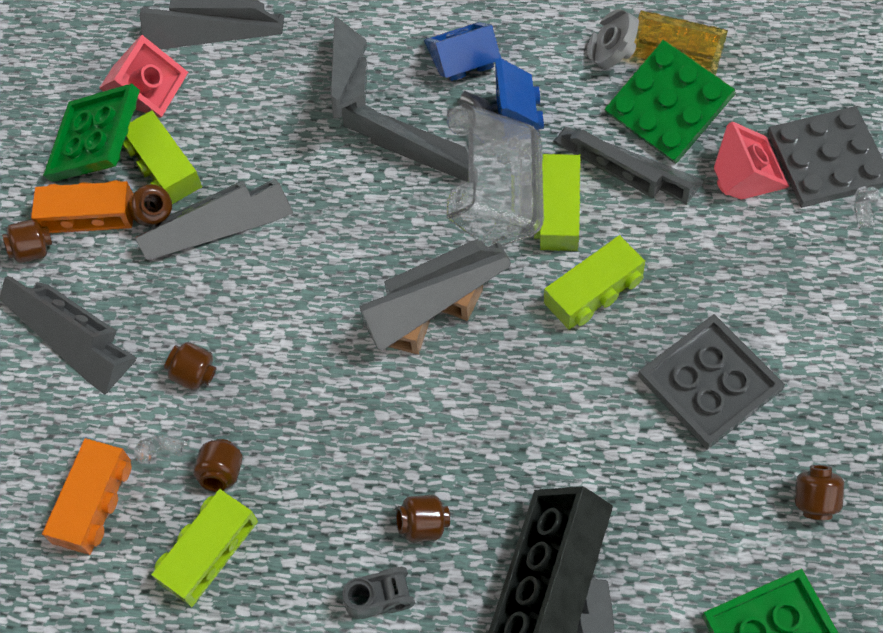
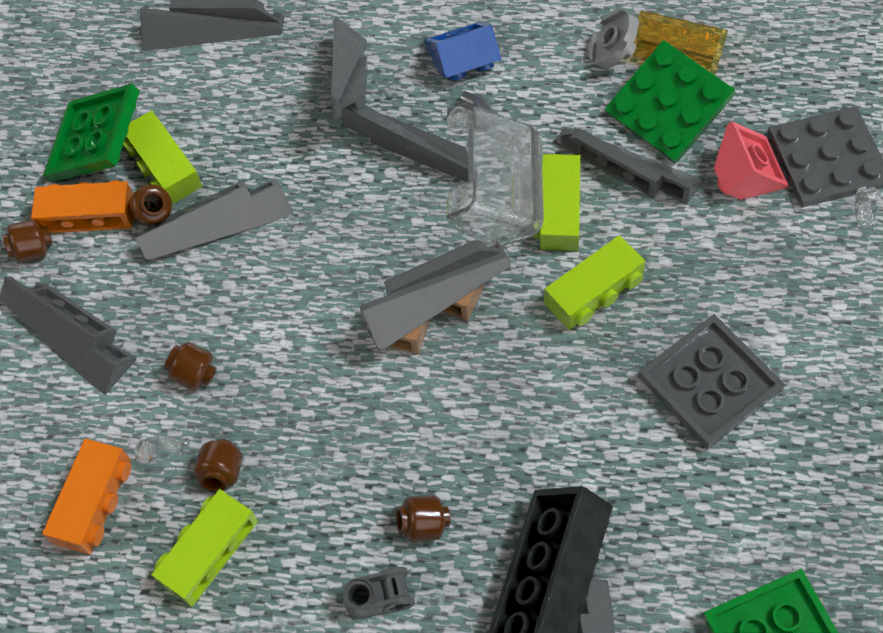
coral slope [99,35,188,118] -> none
blue slope [495,58,544,144] -> none
reddish brown head [795,465,845,520] -> none

